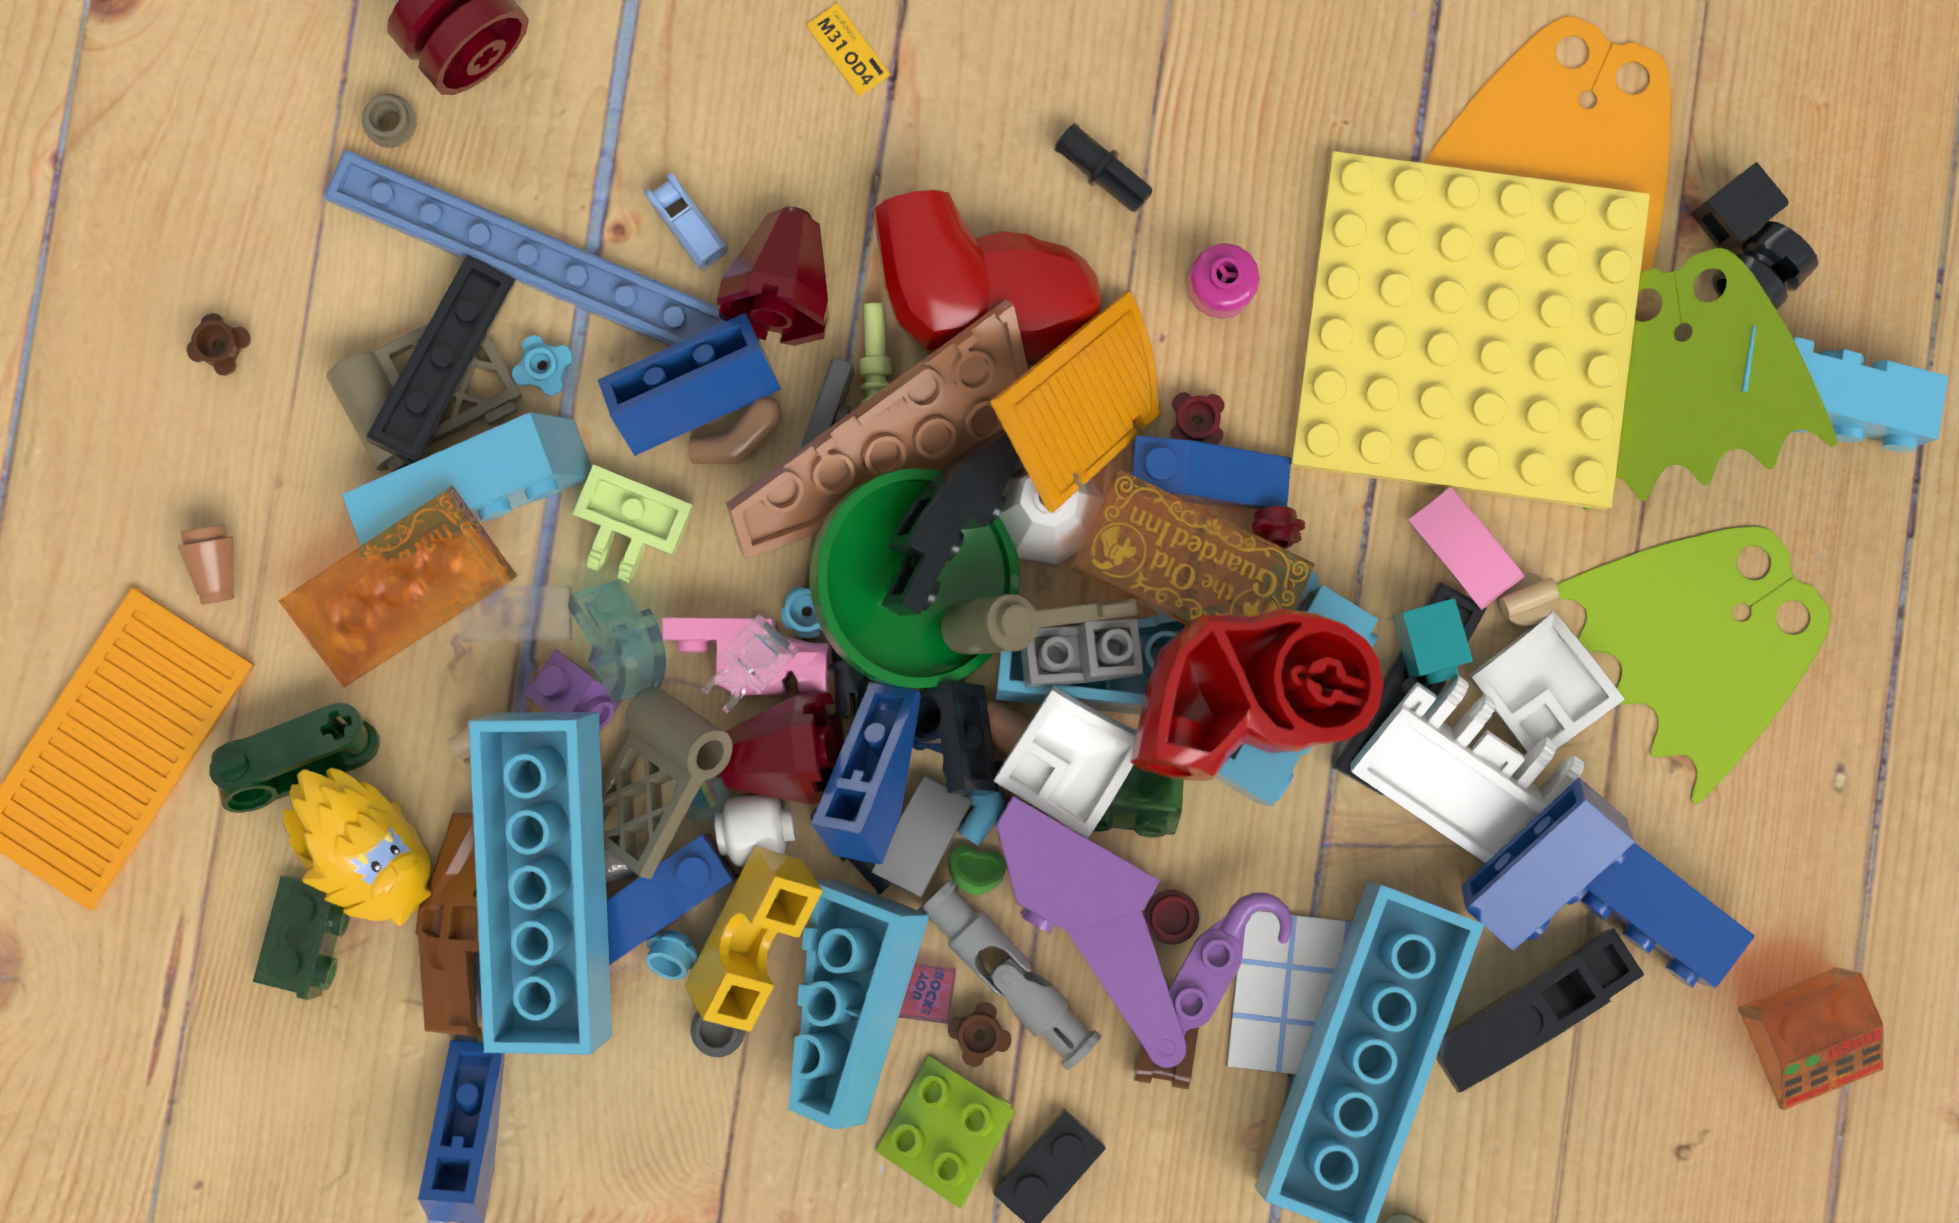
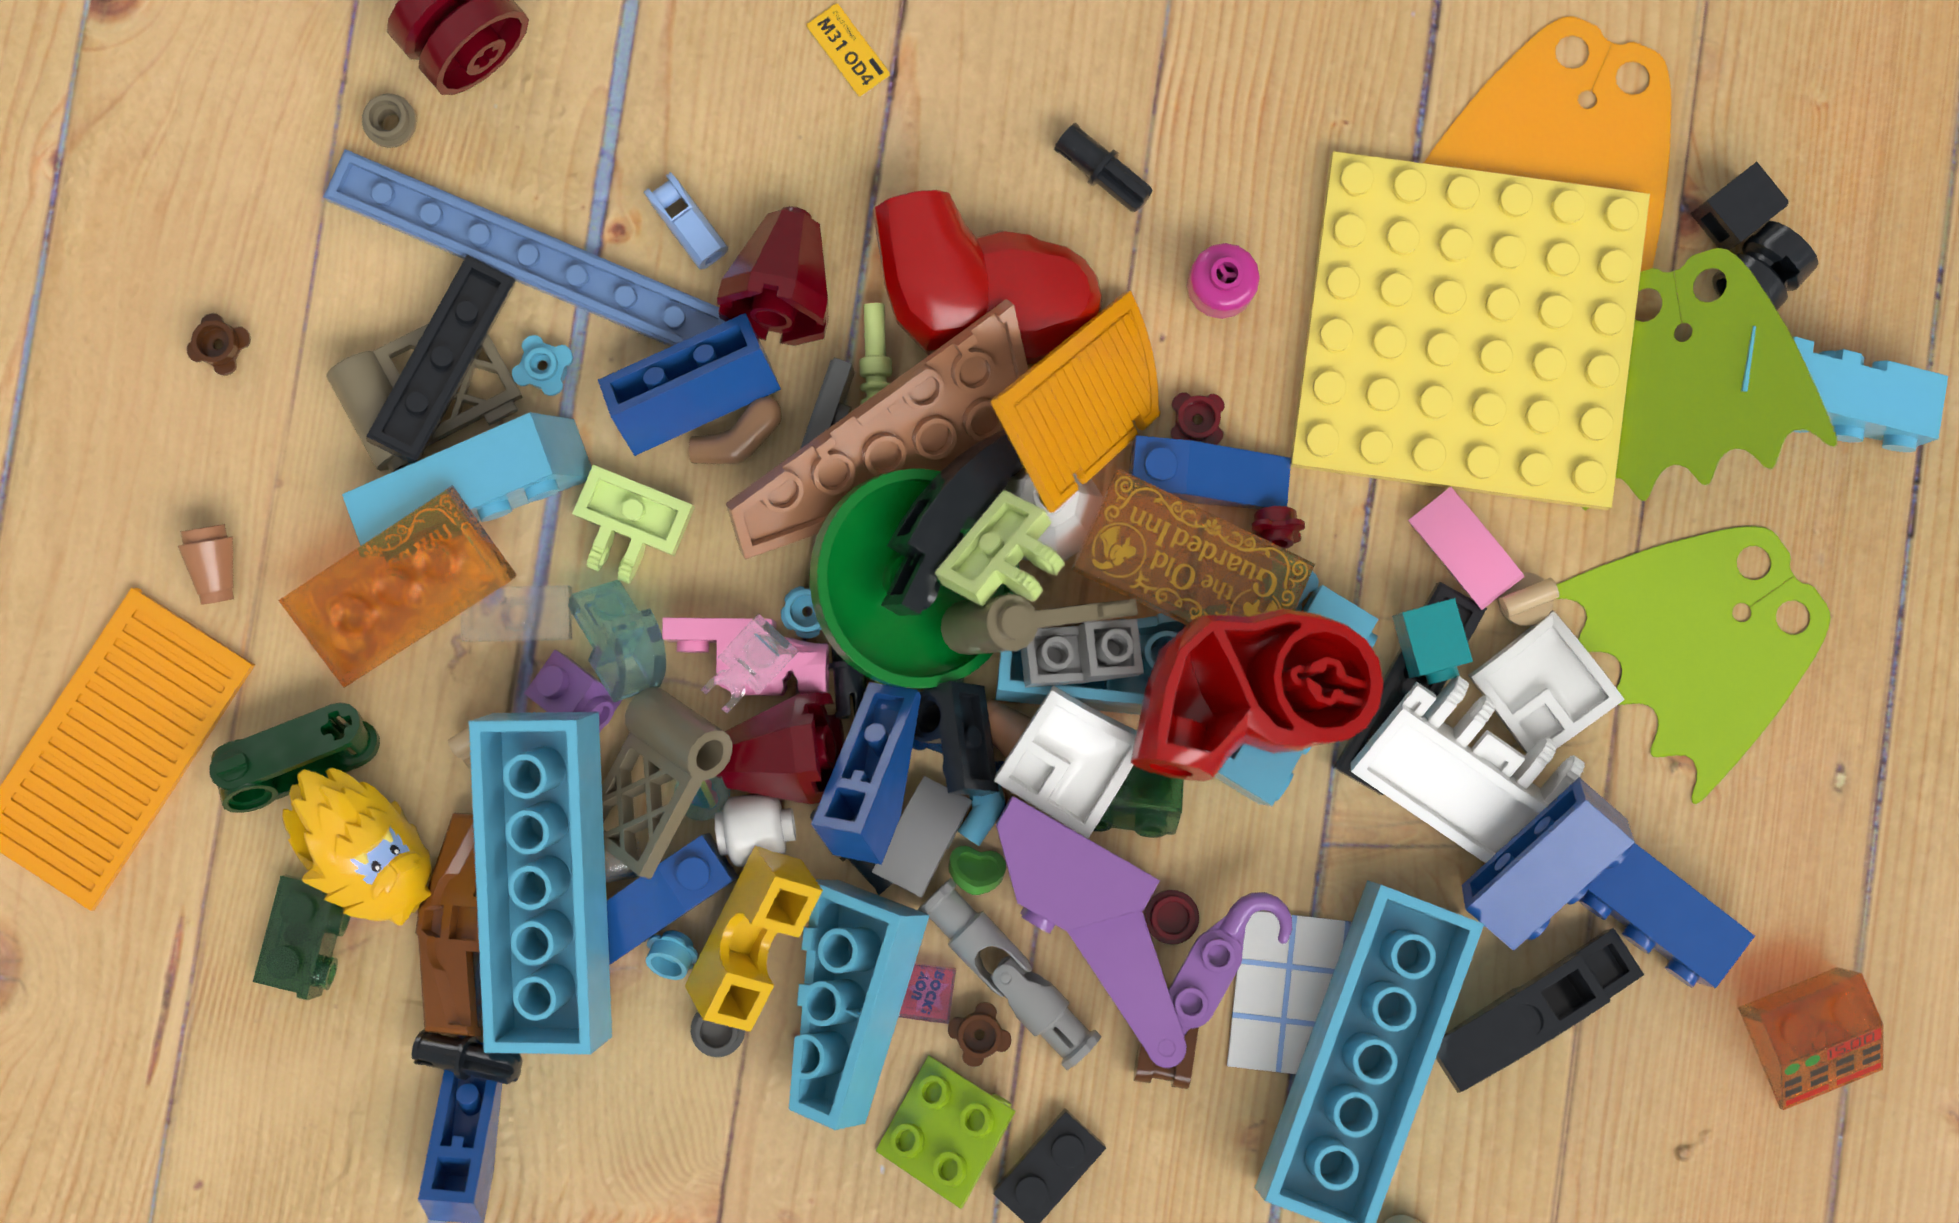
none -> black axle [411,1029,523,1084]
none -> yellowish green hinge [935,490,1065,607]

